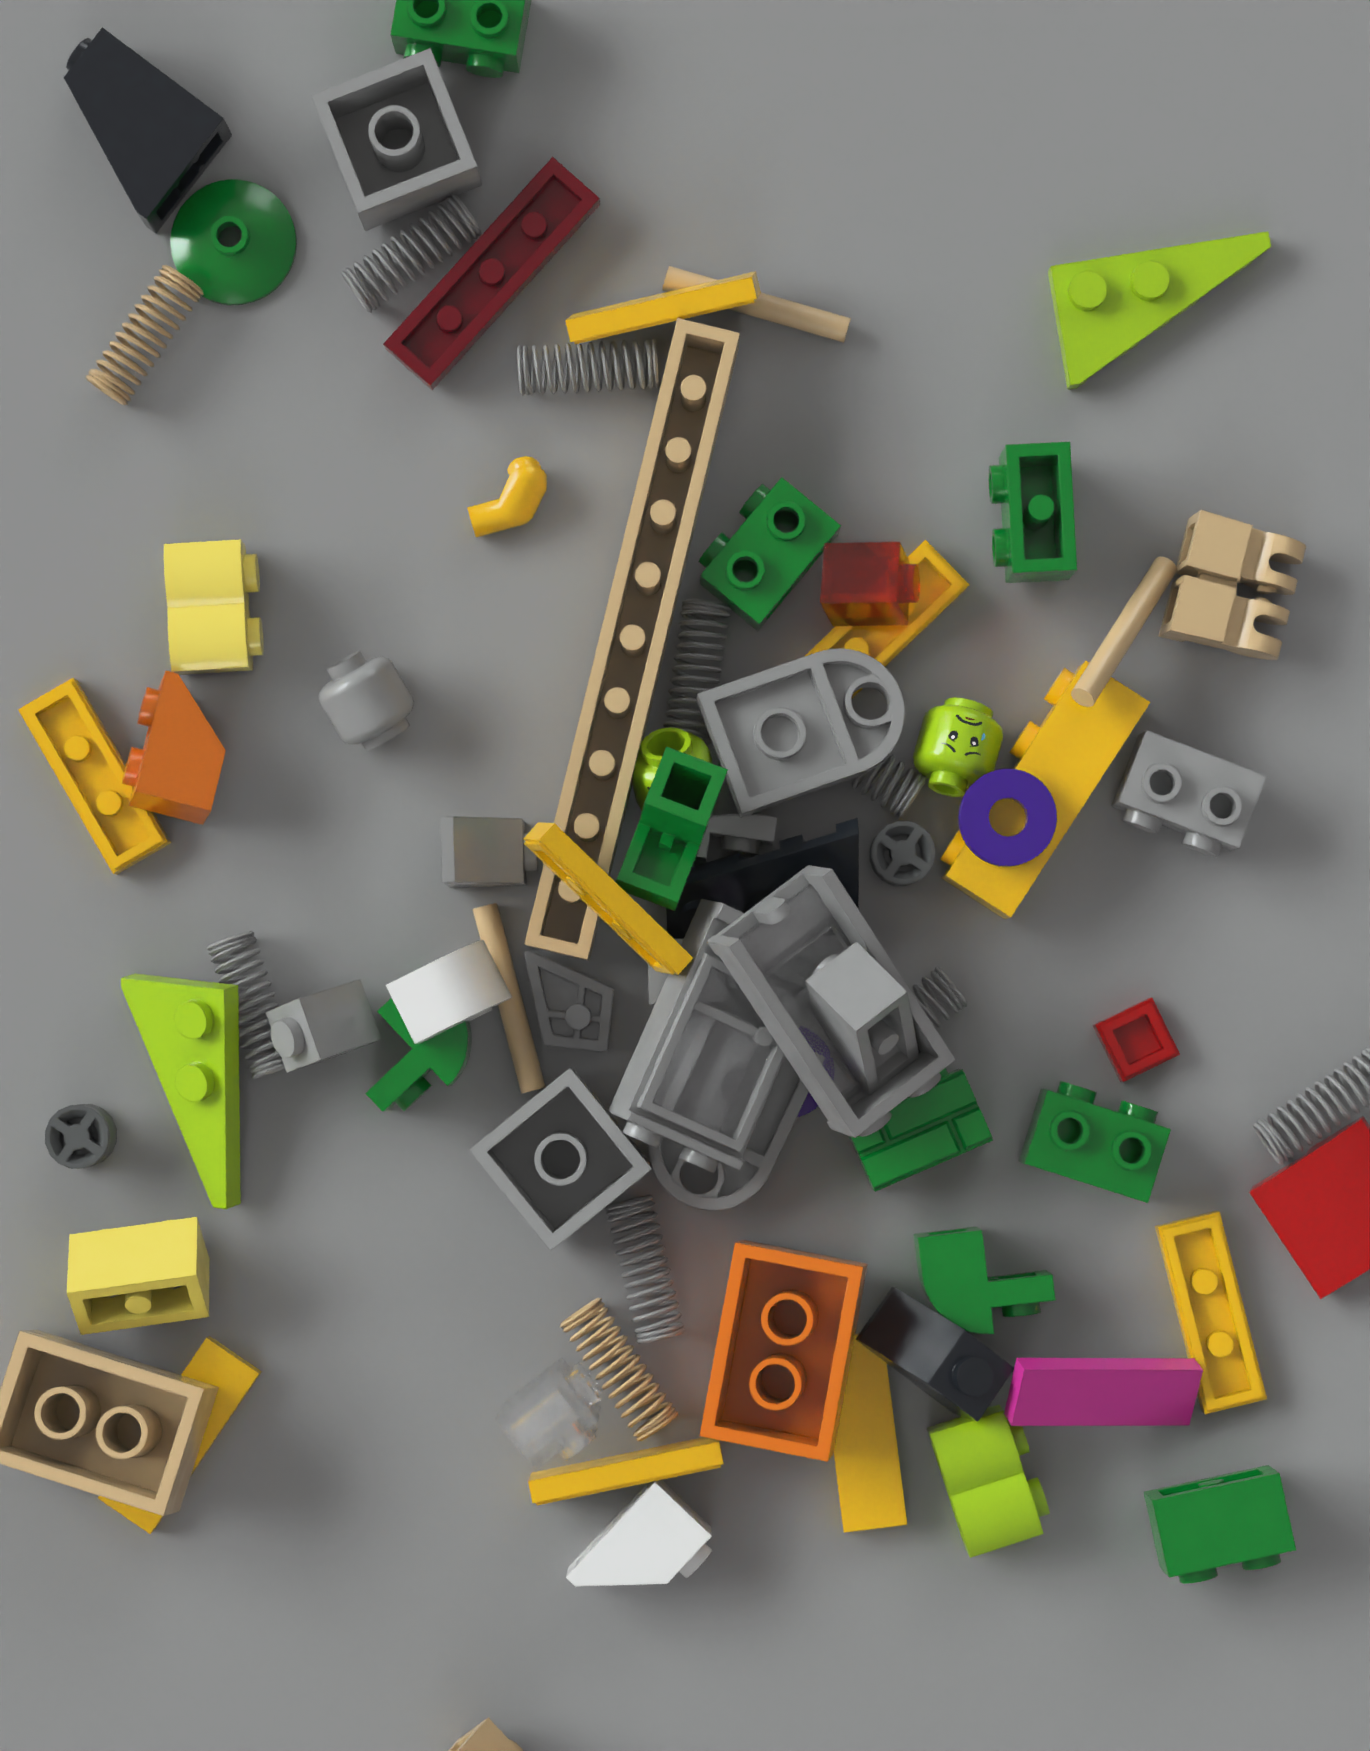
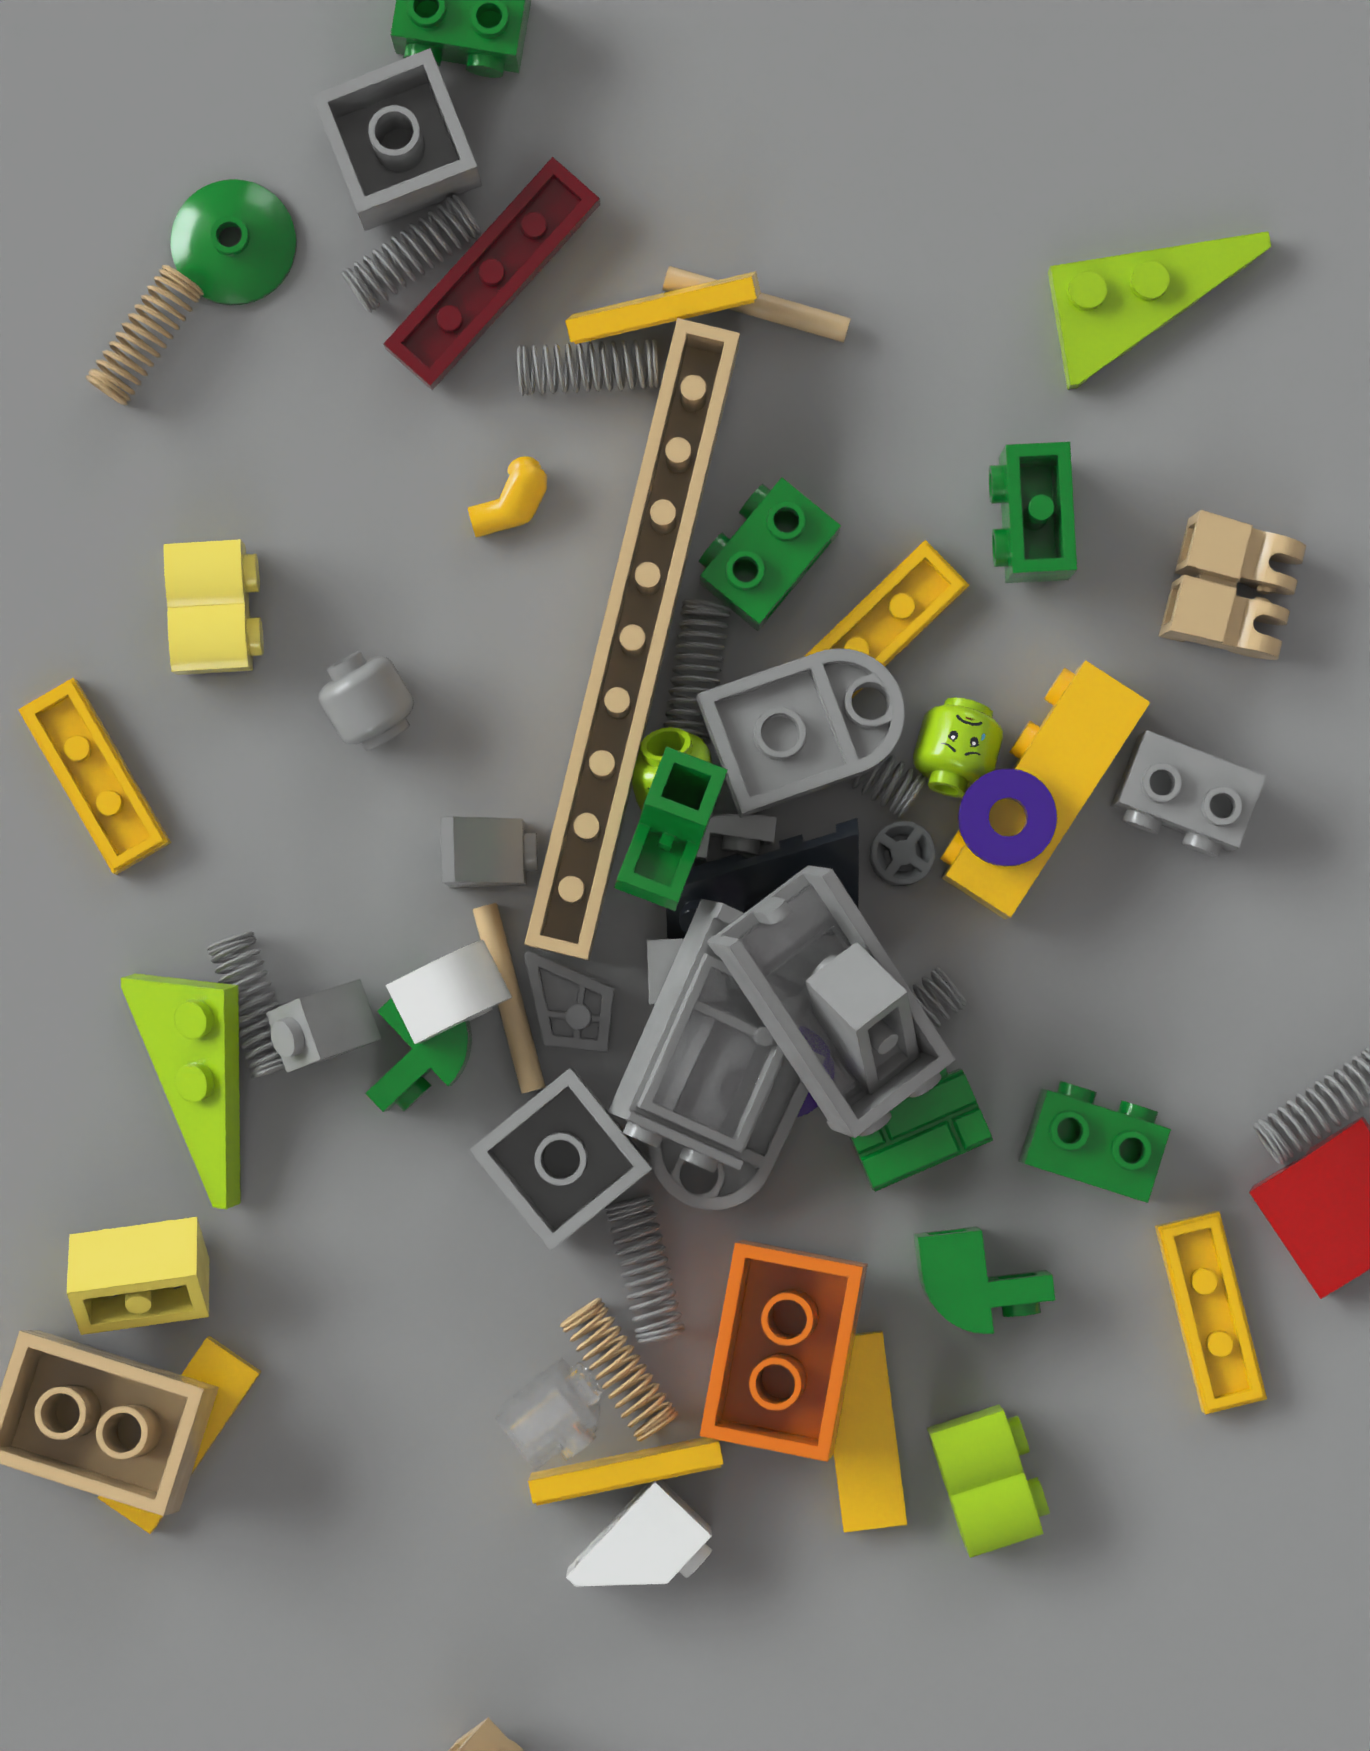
dark grey wheel [45,1104,117,1169] -> none
black slope [63,27,232,234] -> none
orange slope [122,671,226,825] -> none
yellow tile [523,822,693,975] -> none
clear red brick [820,542,920,626] -> none
black slope [855,1287,1014,1422] -> none
dark pink tile [1004,1358,1203,1426] -> none
tan bar [1071,556,1177,707] -> none
red tile [1093,997,1180,1082] -> none
green brick [1144,1465,1296,1584] -> none

